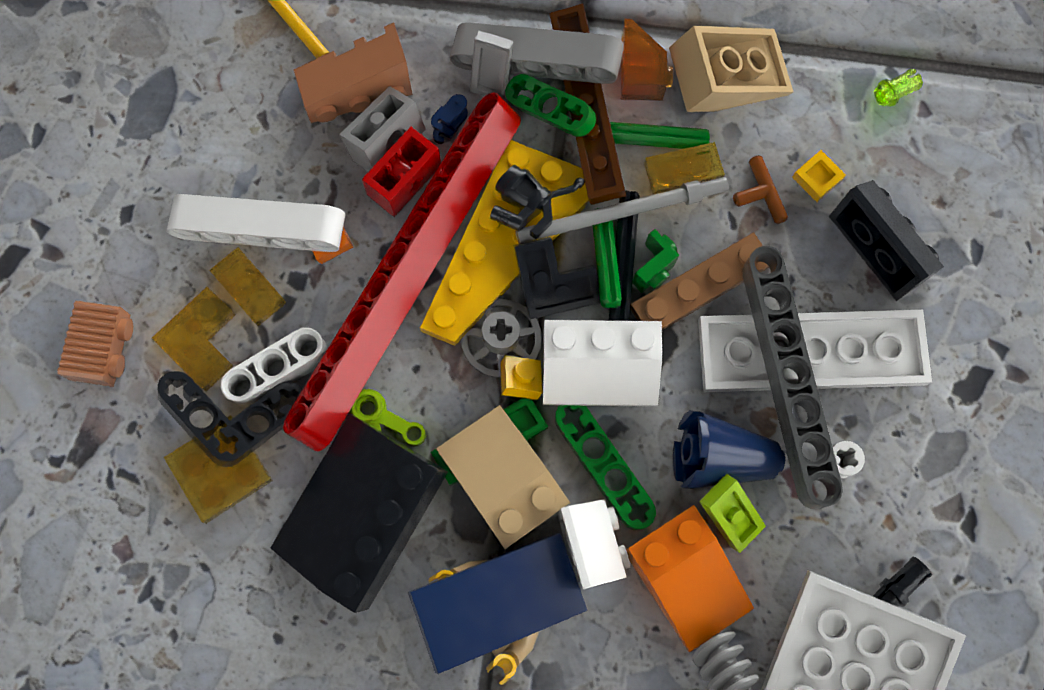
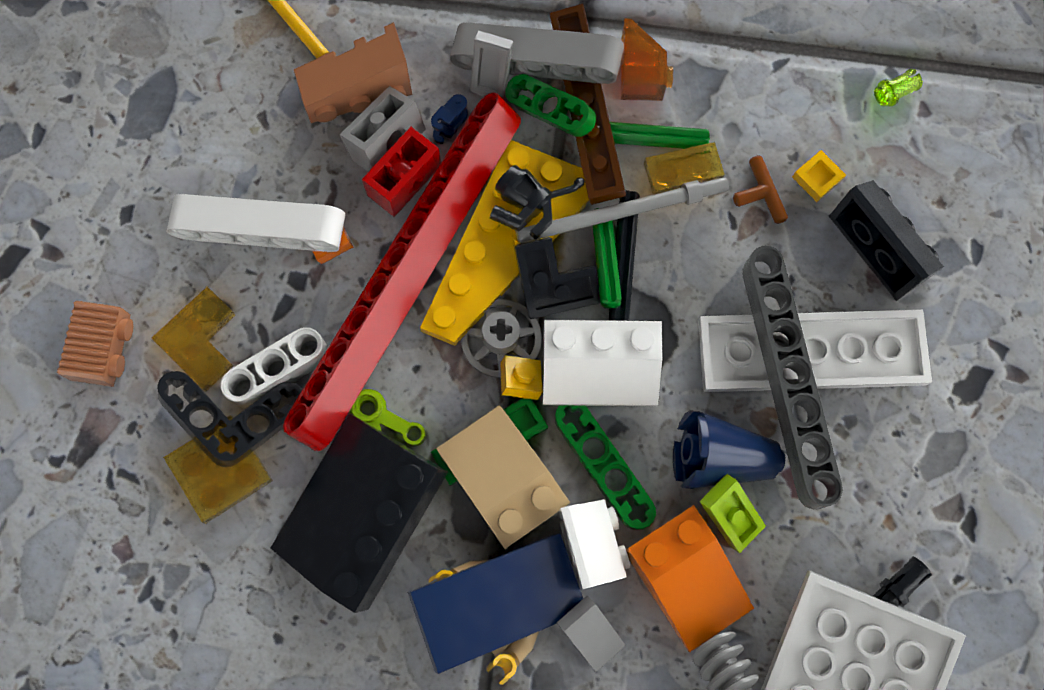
clear yellow plate [209,247,287,326] -> none
medium nougat plate [630,232,769,330] -> none
green bracket [632,229,679,293] -> none
tan slope [669,26,793,112] -> none
white bush [833,441,865,479] -> none
none -> light grey tile [557,595,626,672]

